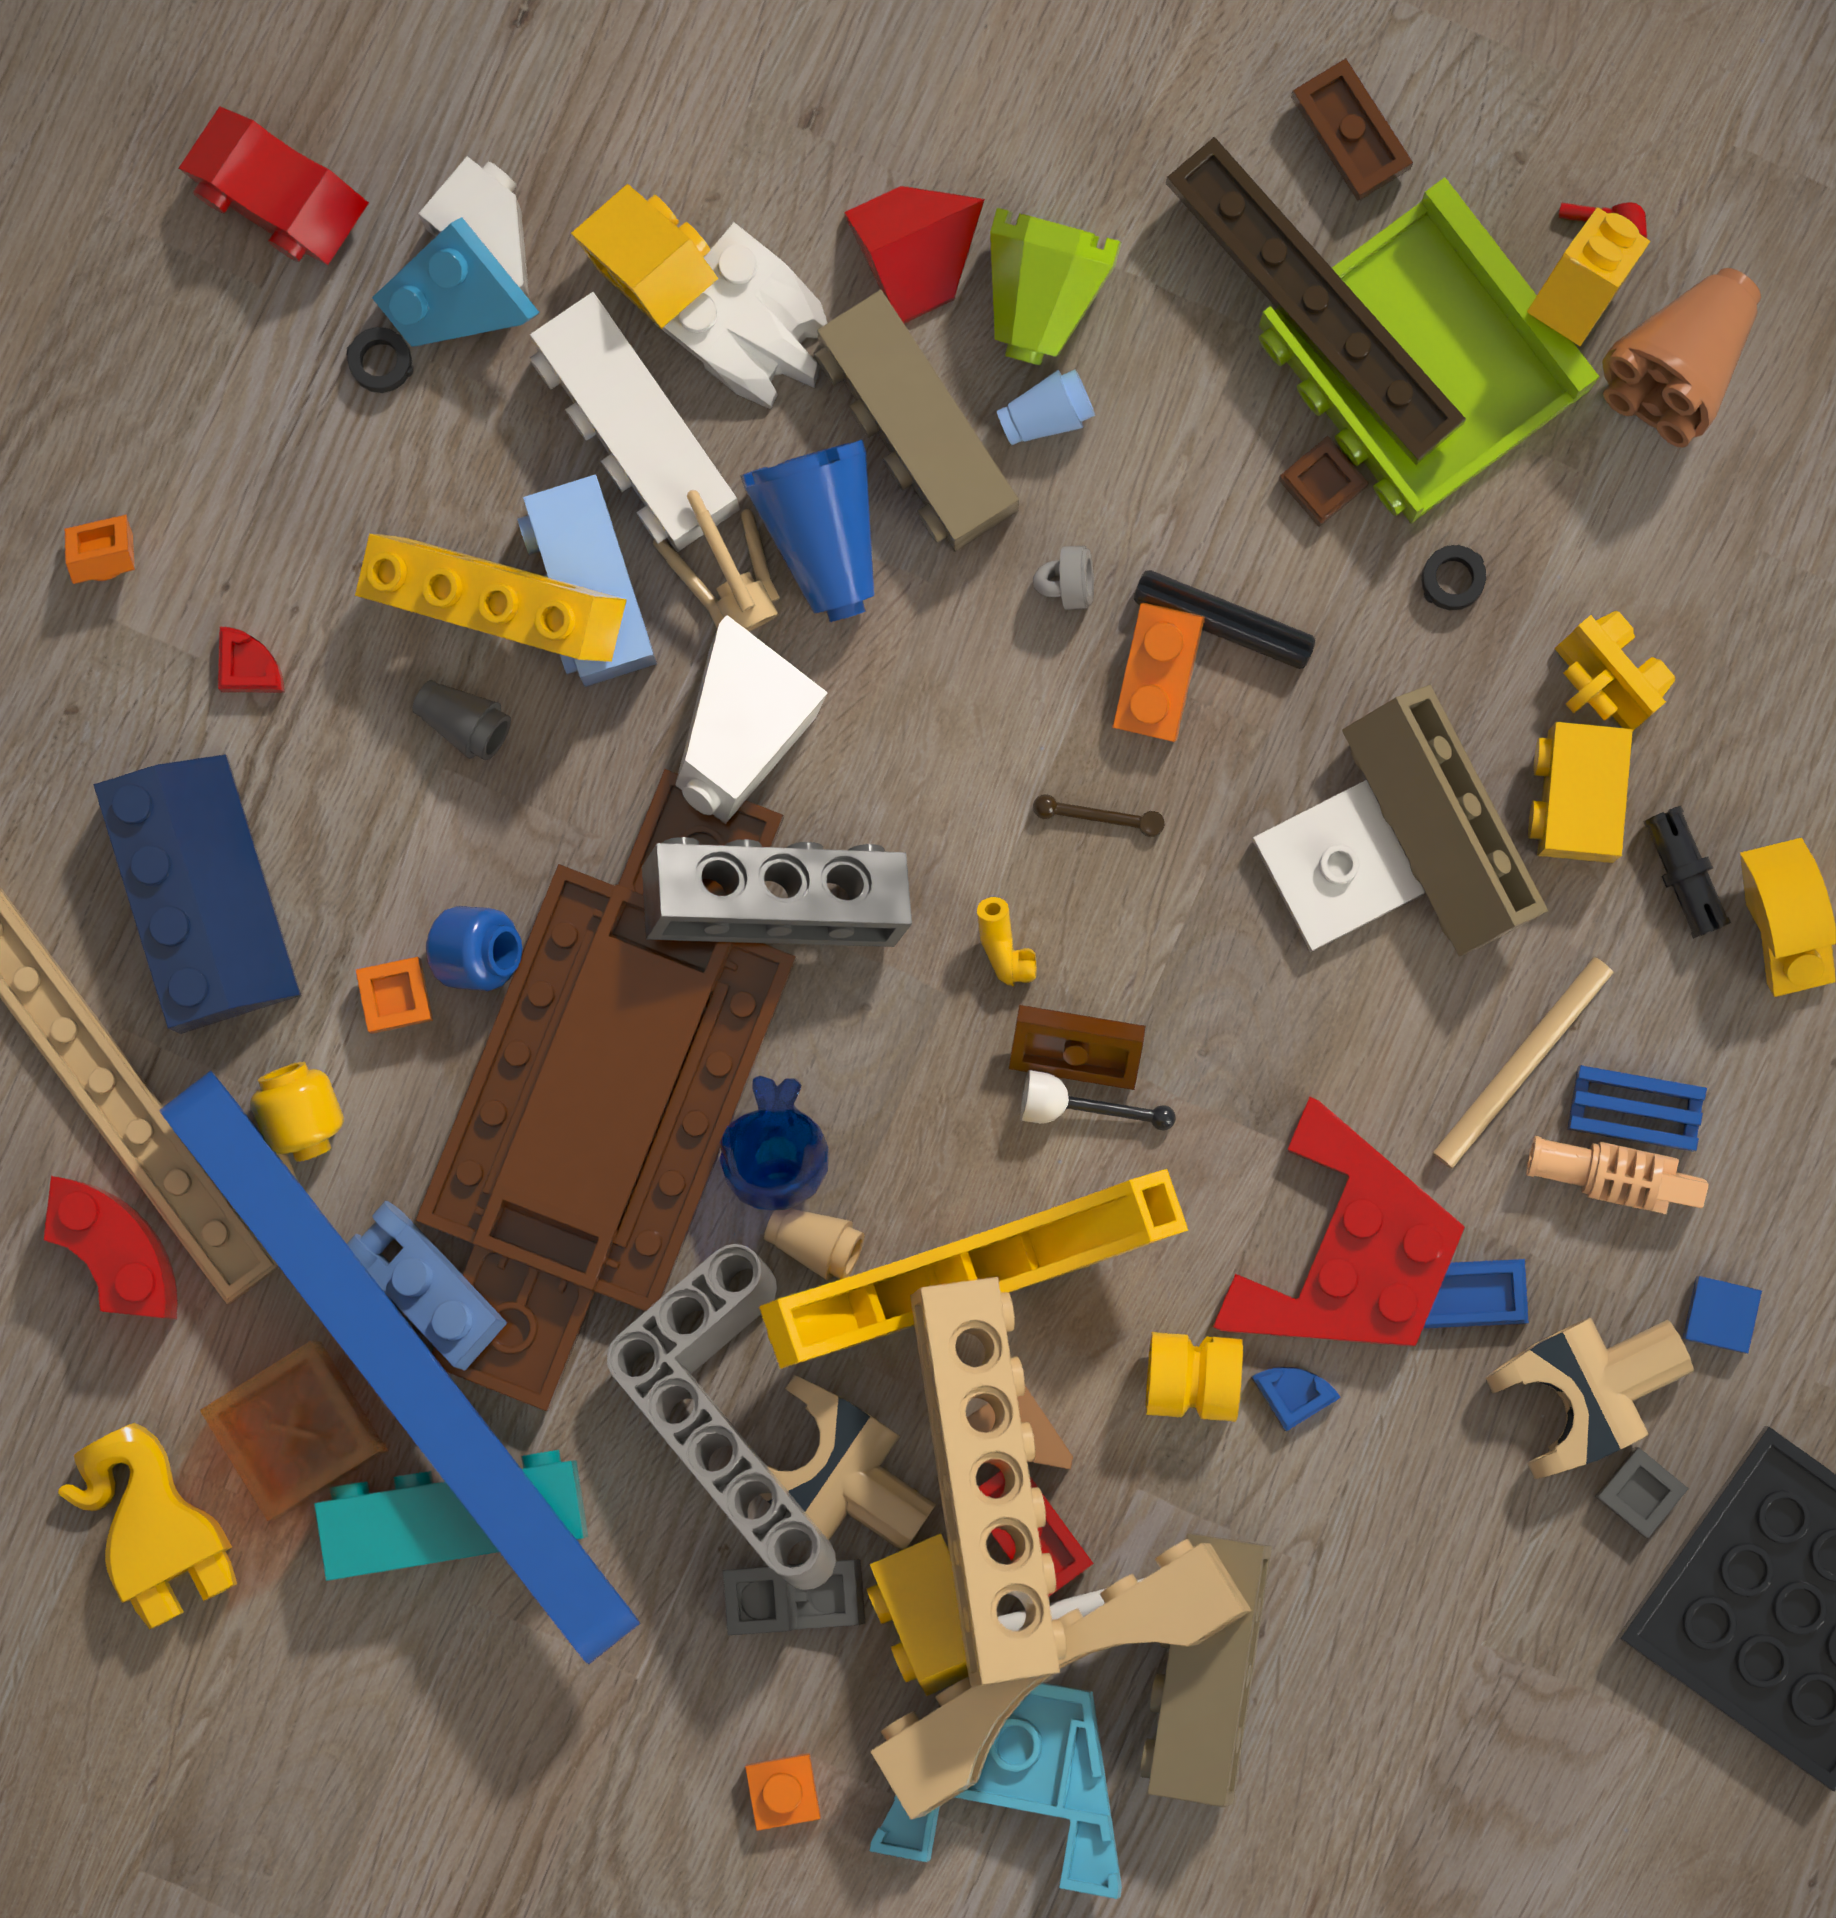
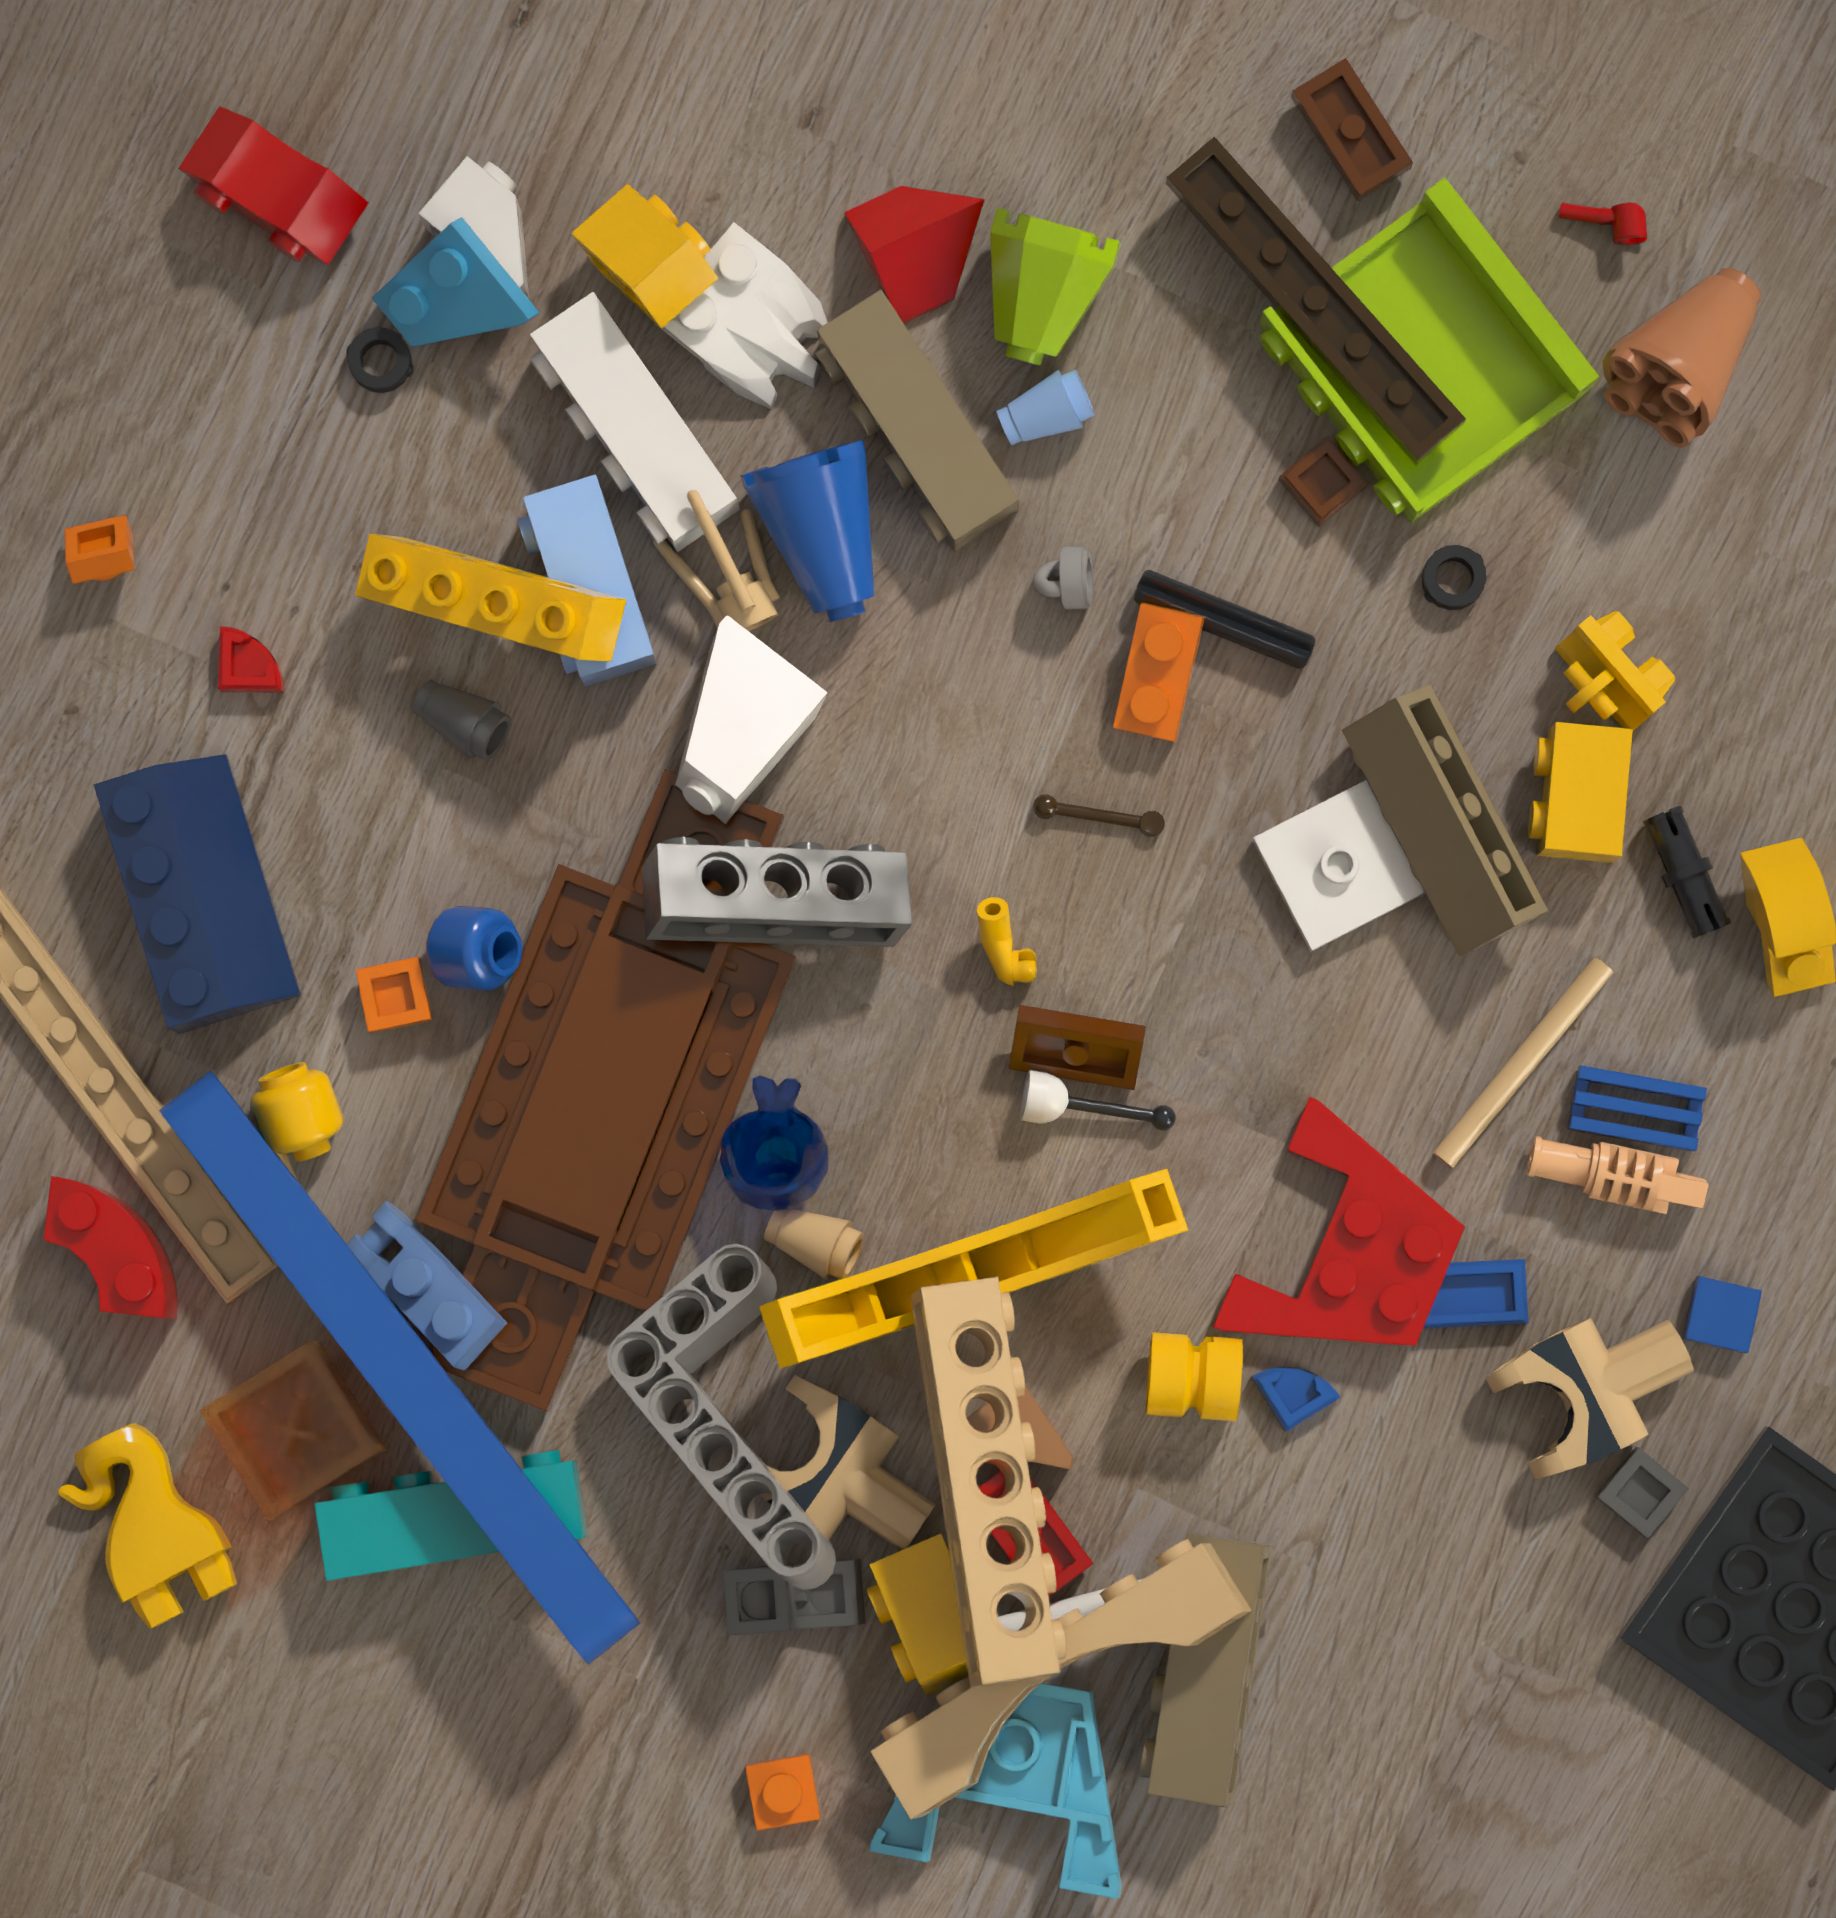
yellow brick [1527,207,1651,346] -> none

